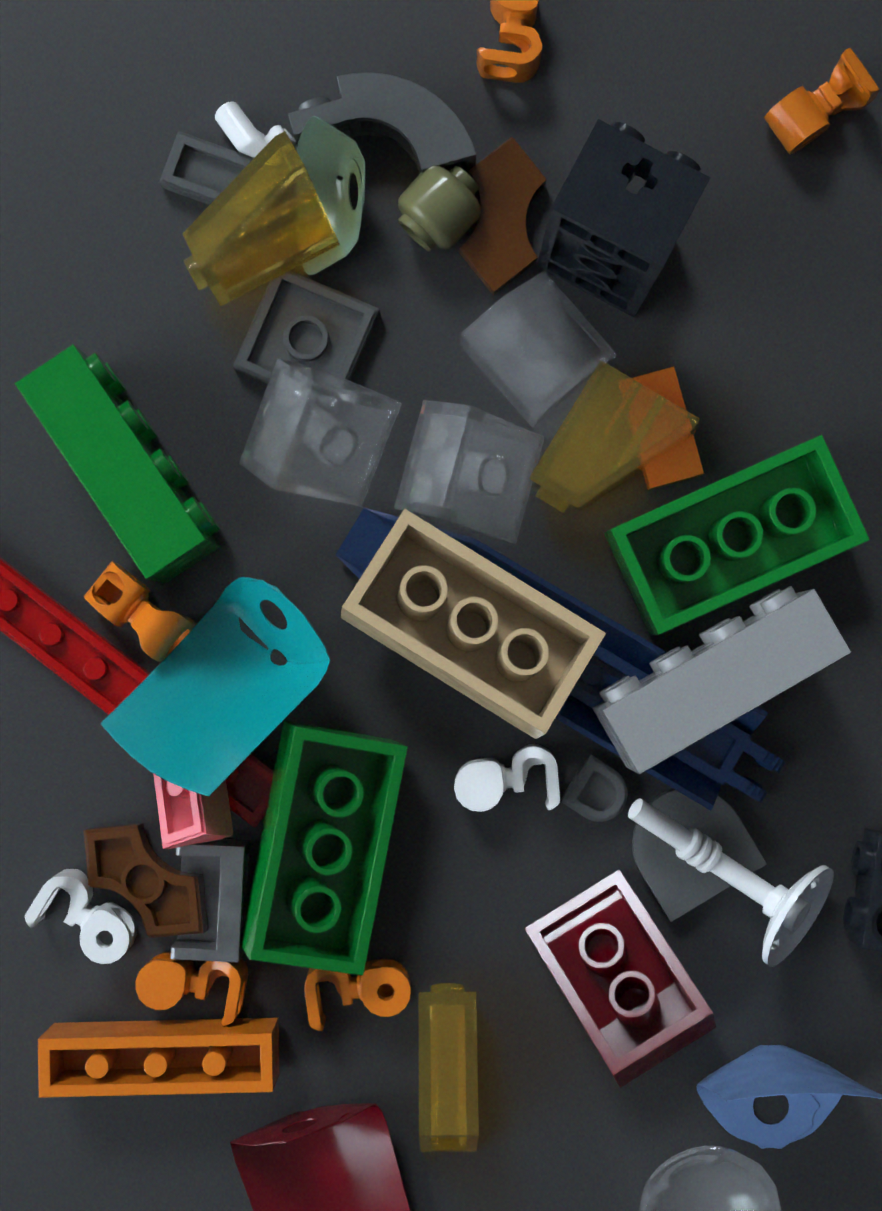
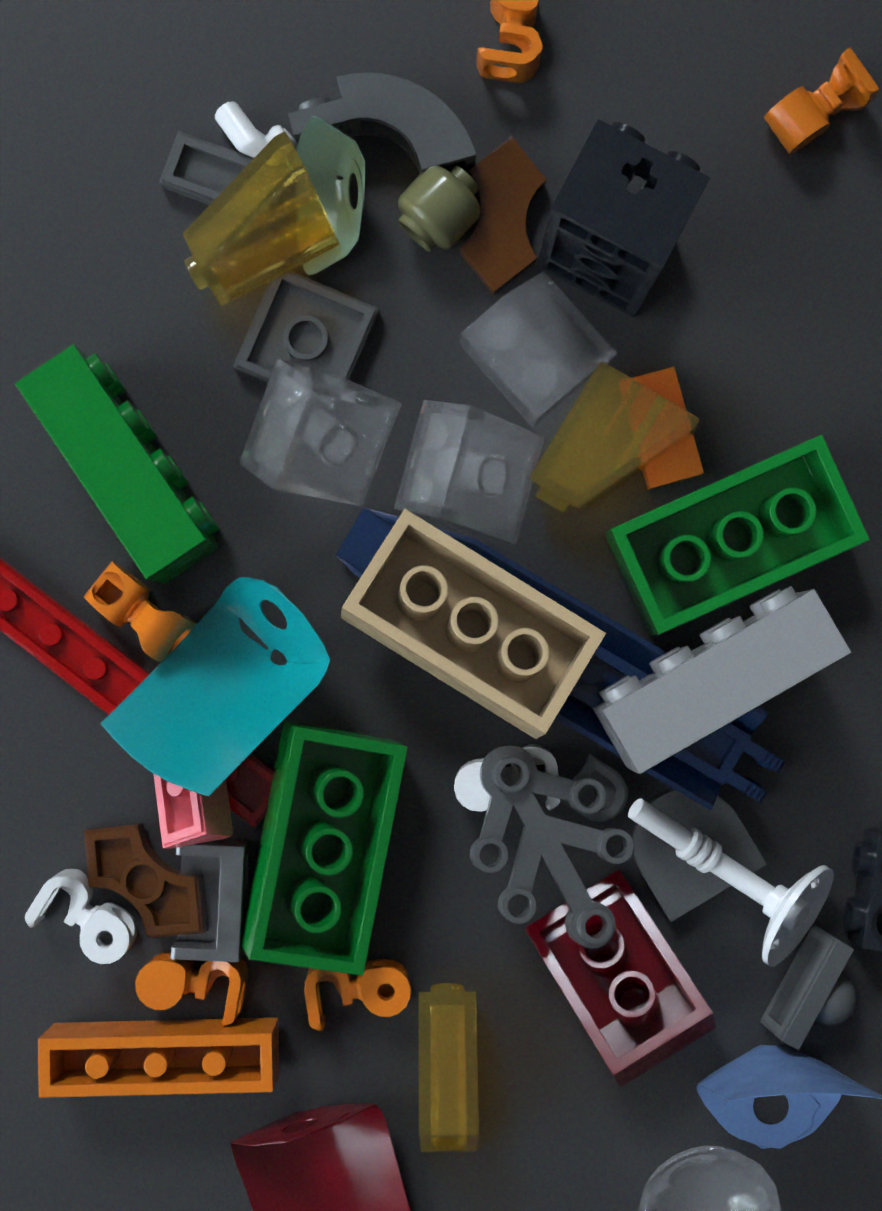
none -> dark grey plant [470,745,634,948]
none -> dark grey tile [760,925,857,1050]

